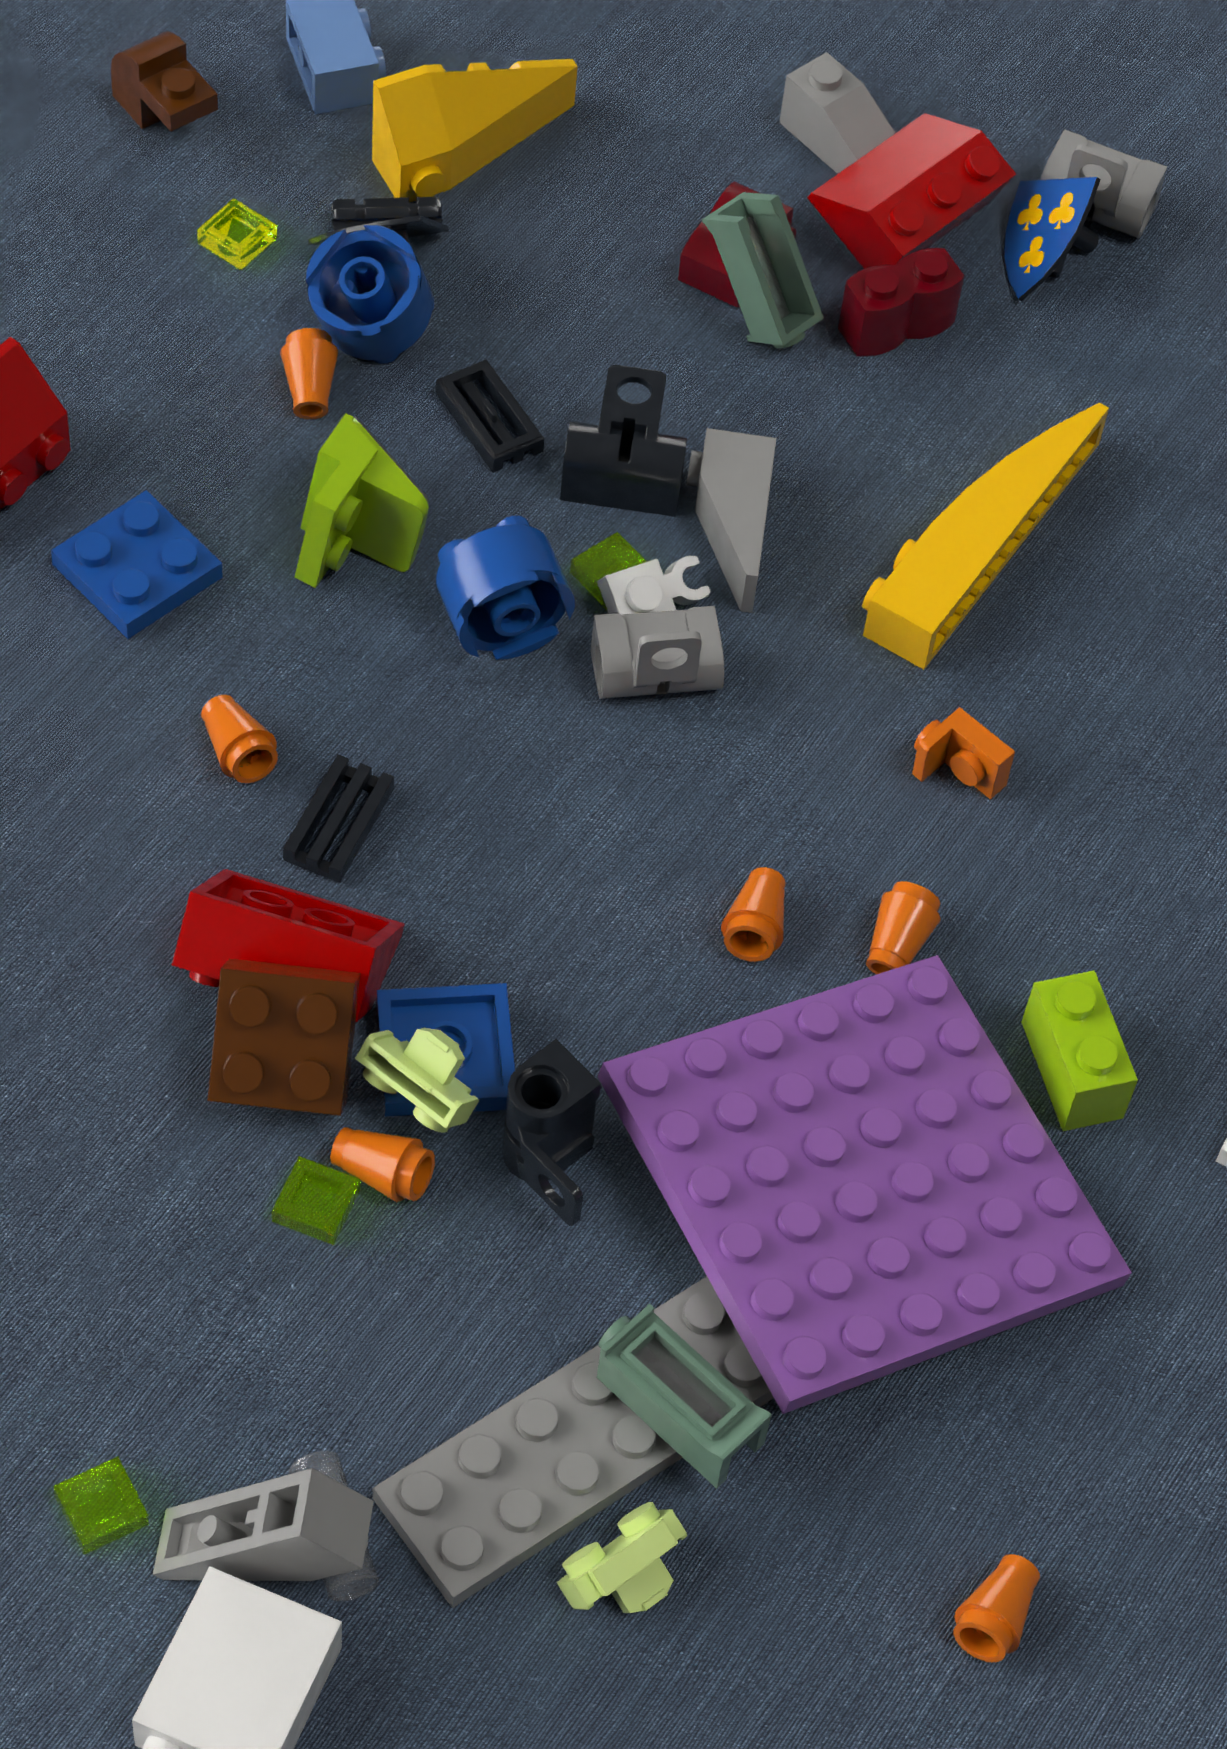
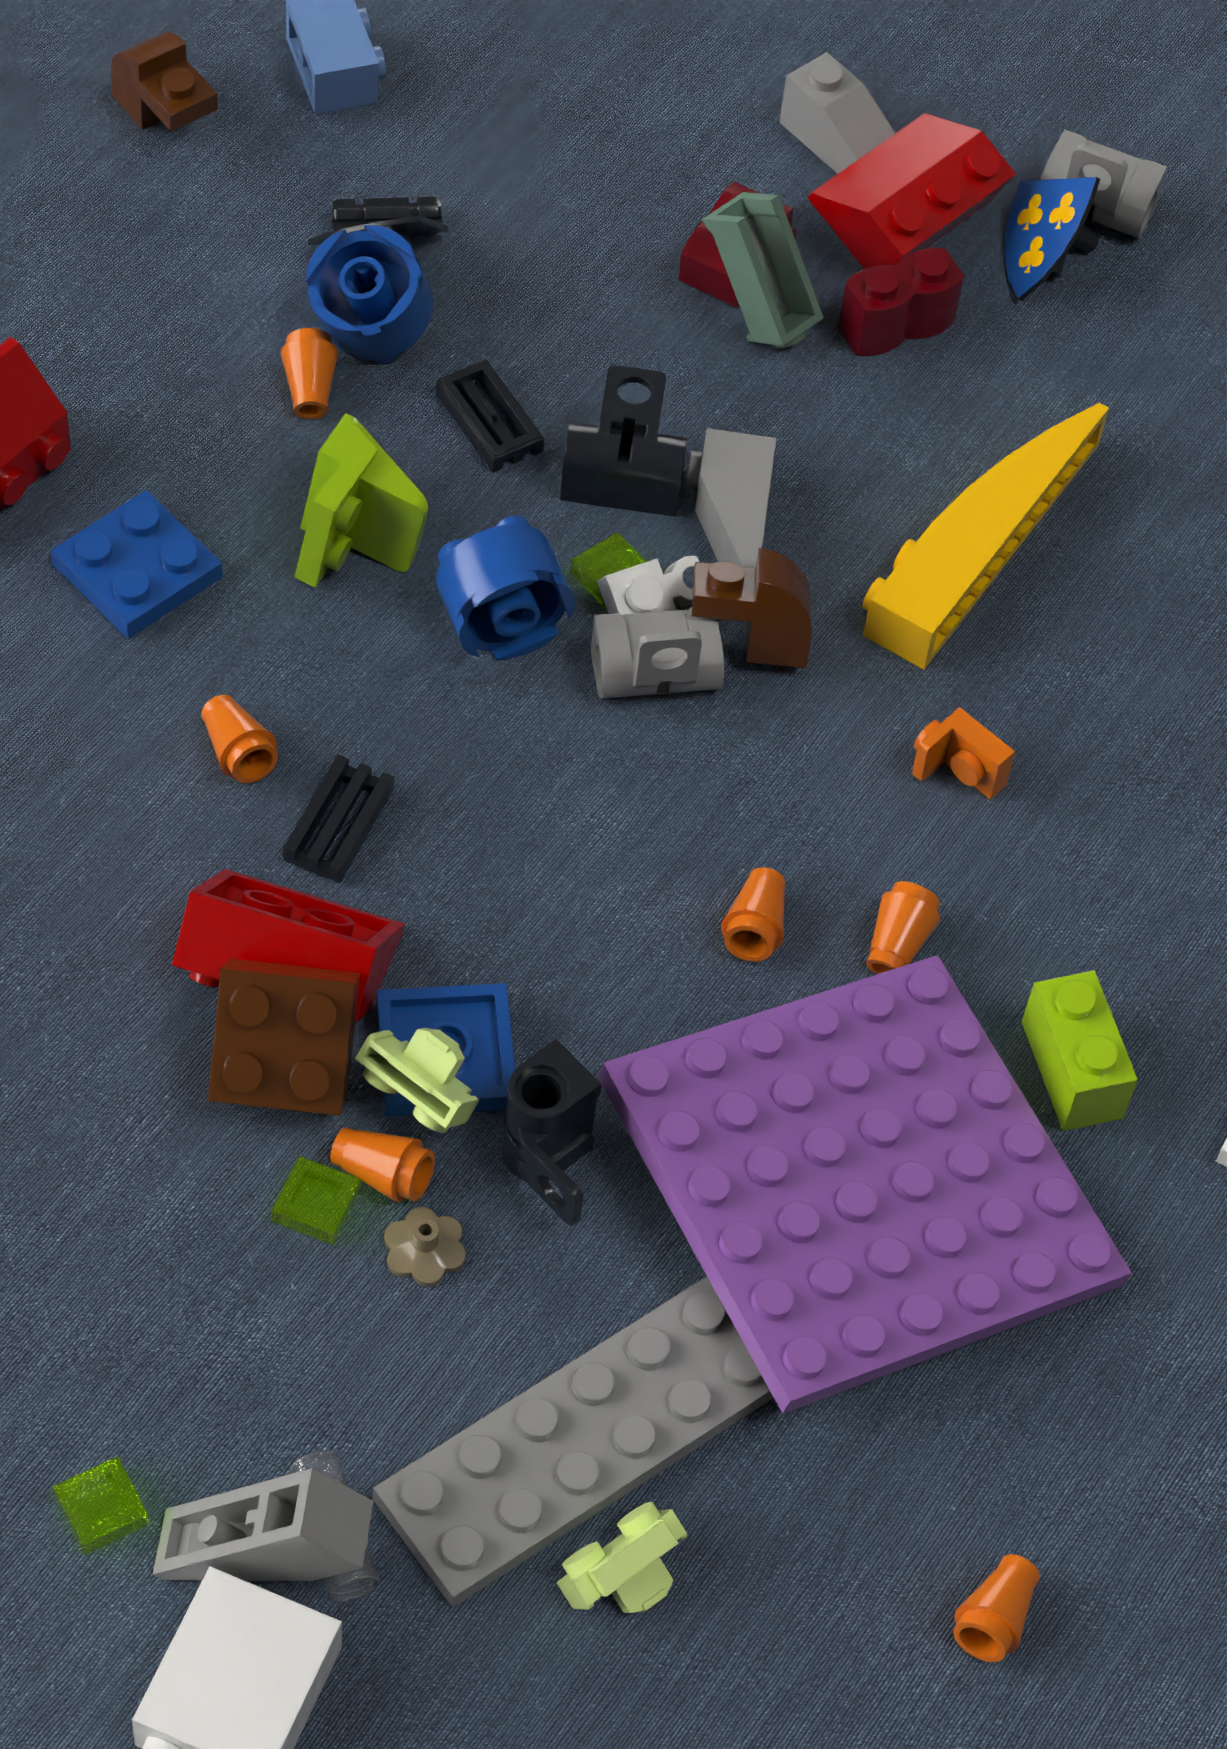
clear neon green tile [197,198,277,271] -> none
yellow wedge [372,59,578,203] -> none
sand green window [596,1304,772,1489] -> none
none -> dark tan plant [384,1207,466,1287]
none -> reddish brown brick [692,548,812,668]

